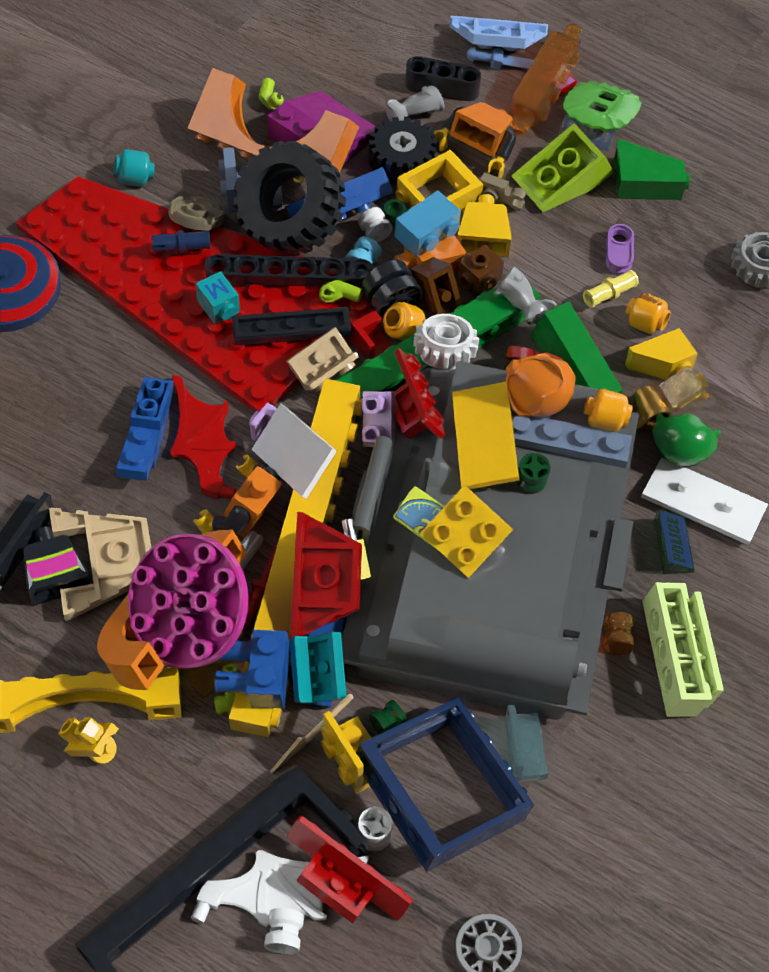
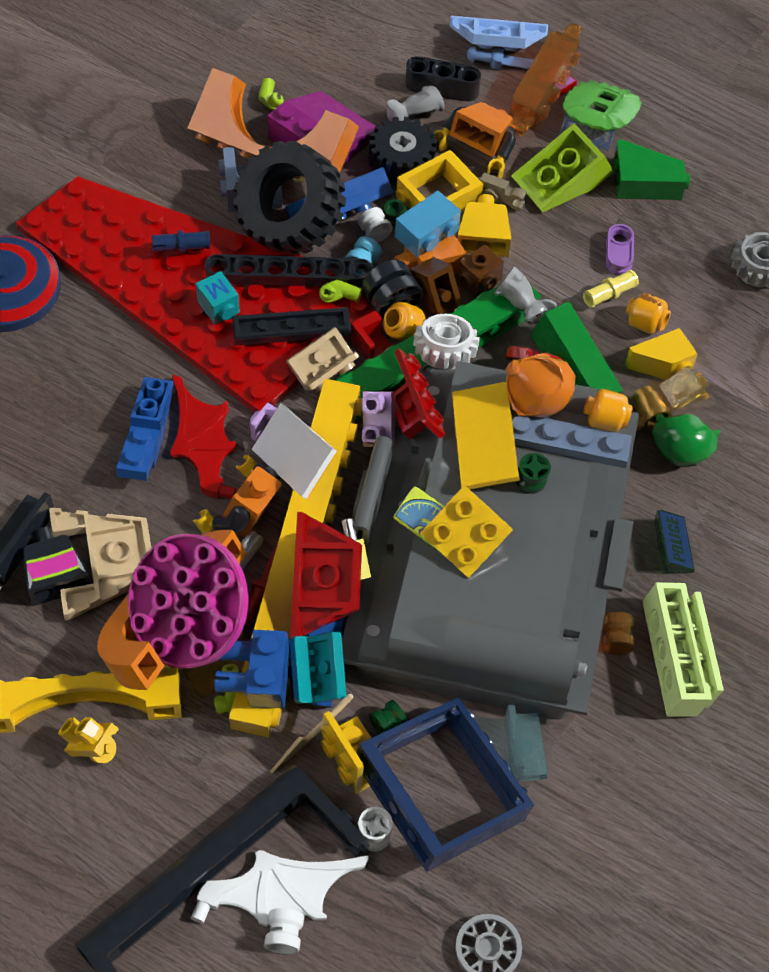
teal head [113,149,155,187] -> none
dark tan tile [168,196,225,230] -> none
red bracket [287,816,413,924] -> none
white piece [641,457,768,545] -> none

